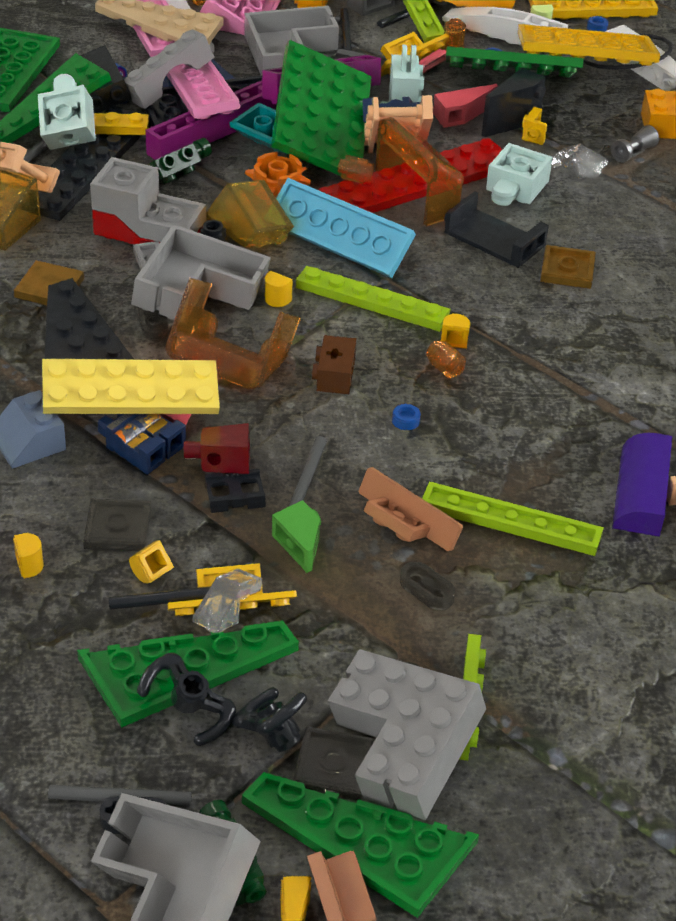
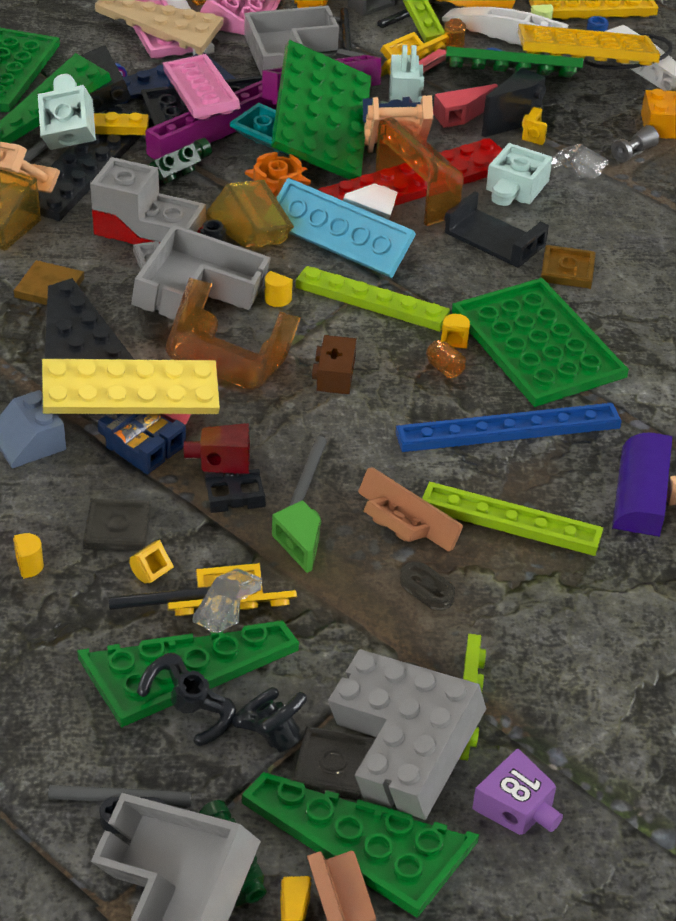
light grey arch [124,29,215,109] -> none
clear orange brick [338,155,375,184] -> none
blue tile [392,404,421,430] -> none
none -> white slope [343,183,398,220]
none -> blue tile [395,403,622,452]
none -> green plate [452,278,629,407]
none -> medium lavender torso [472,748,563,835]

